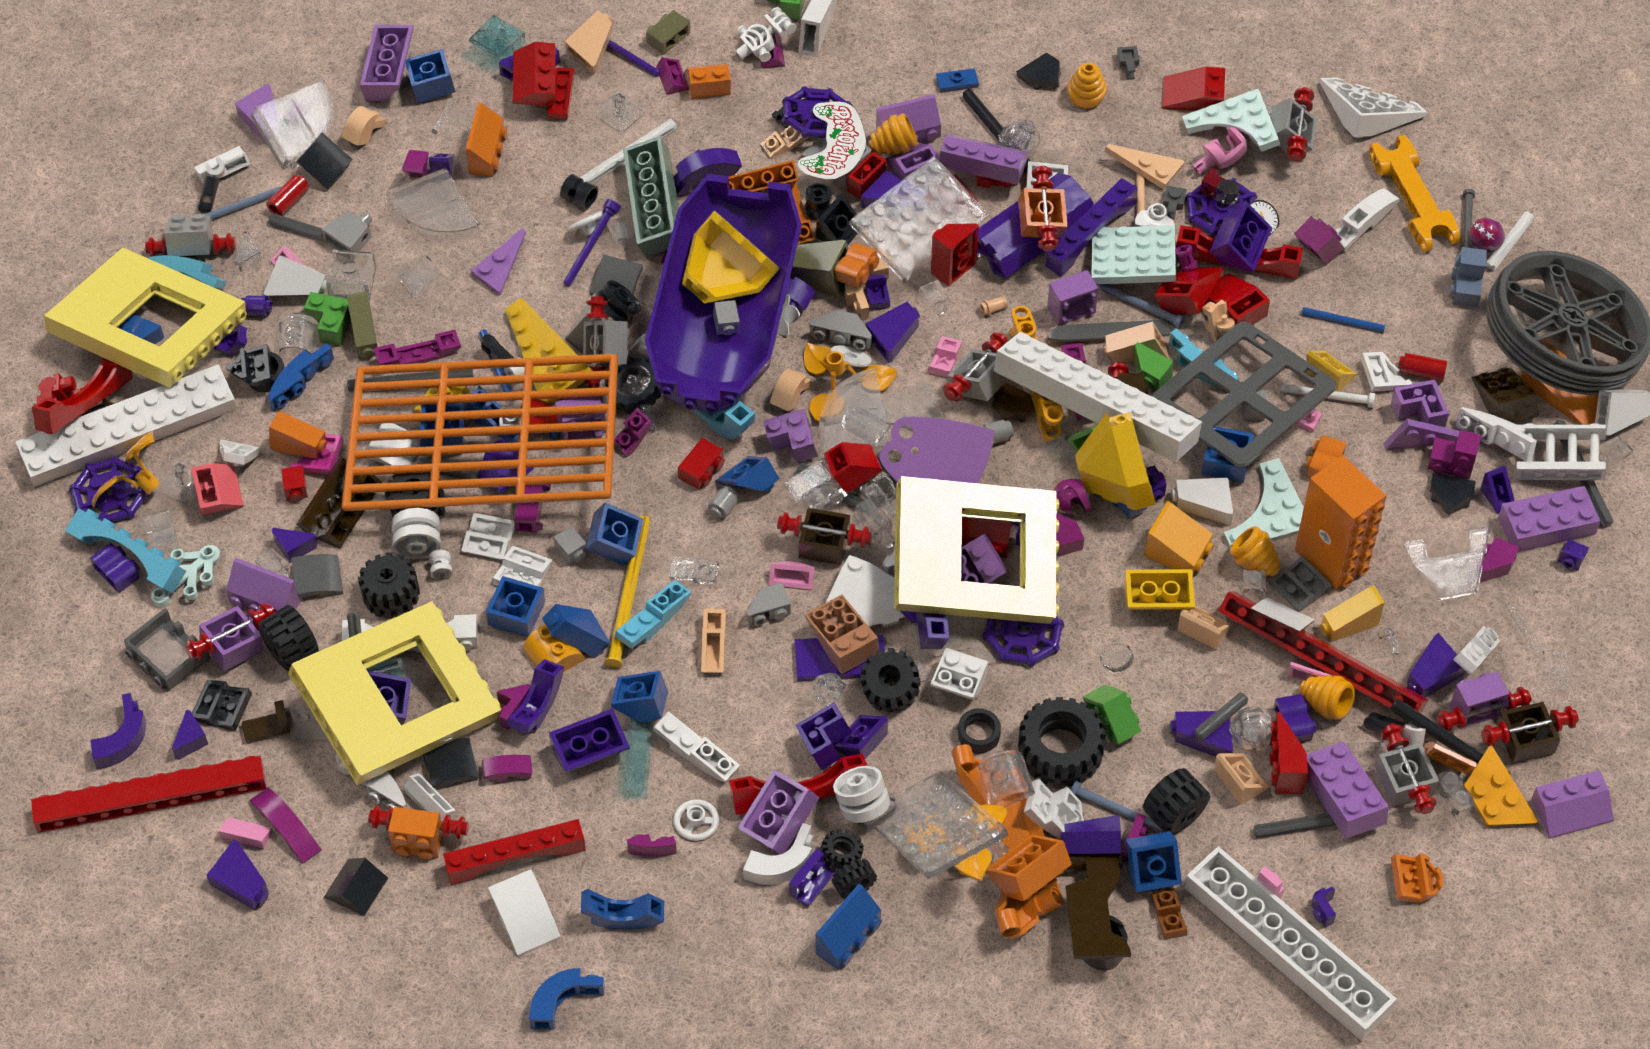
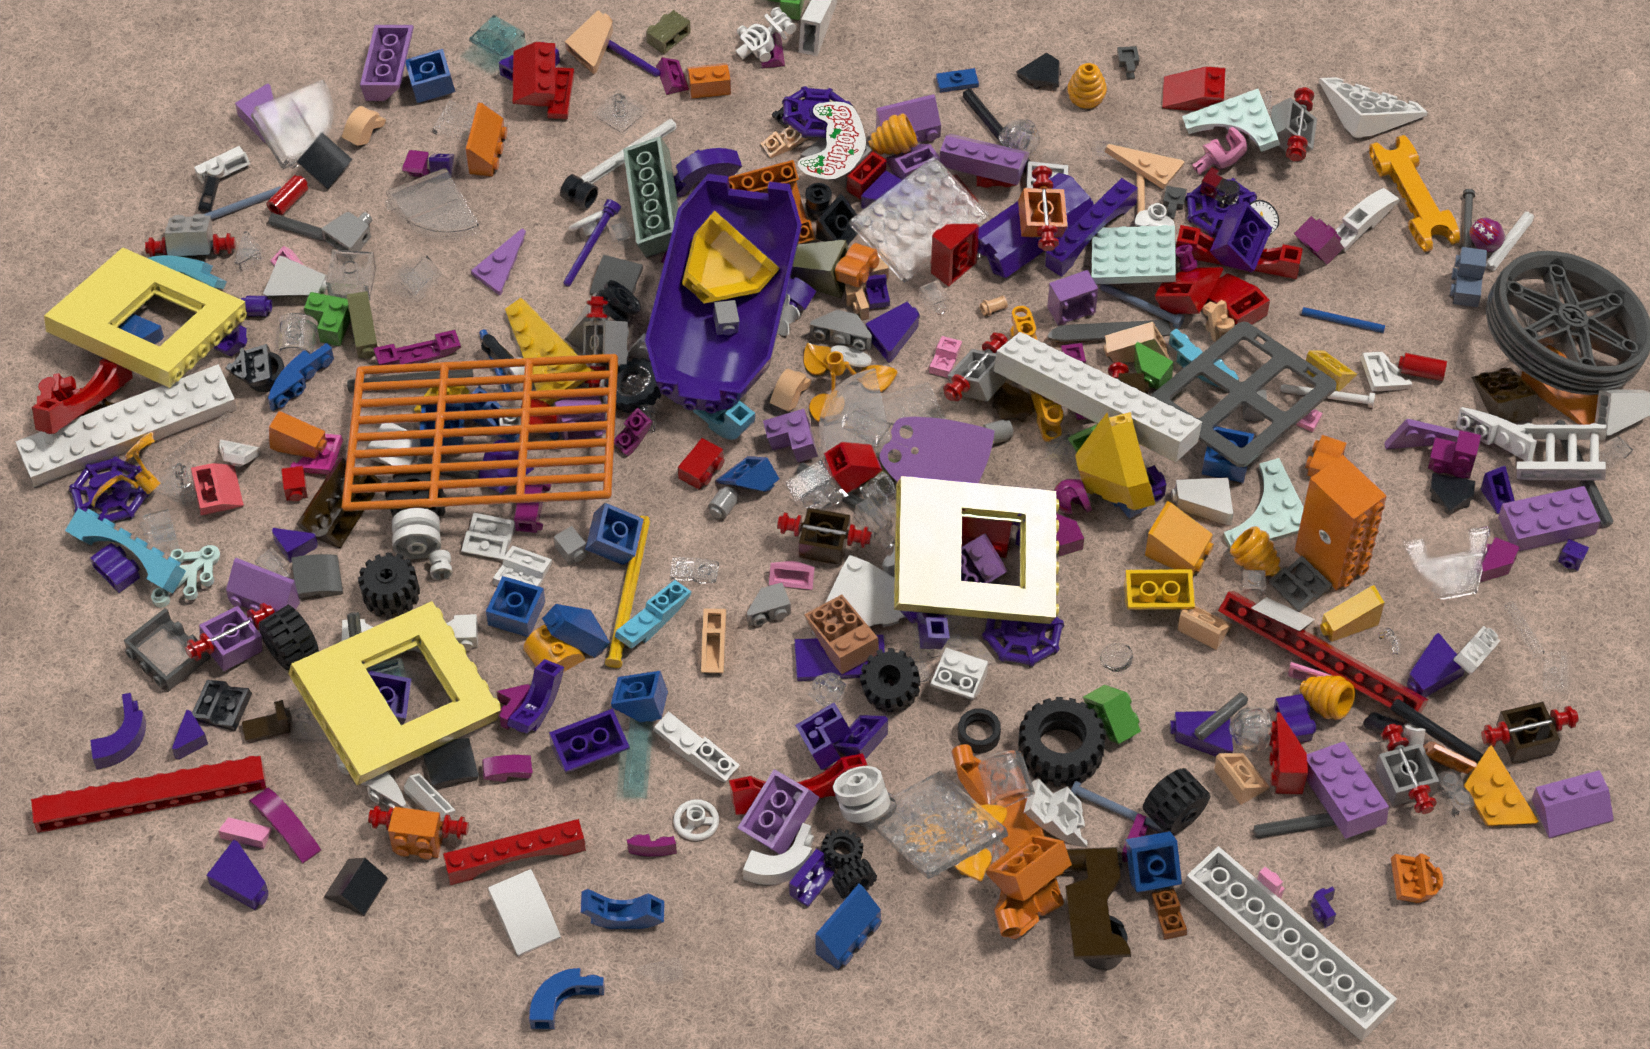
dark purple slope [1060,815,1121,854] -> none
medium lavender brick [1391,380,1449,427] -> none
medium lavender brick [1437,672,1532,732] -> none

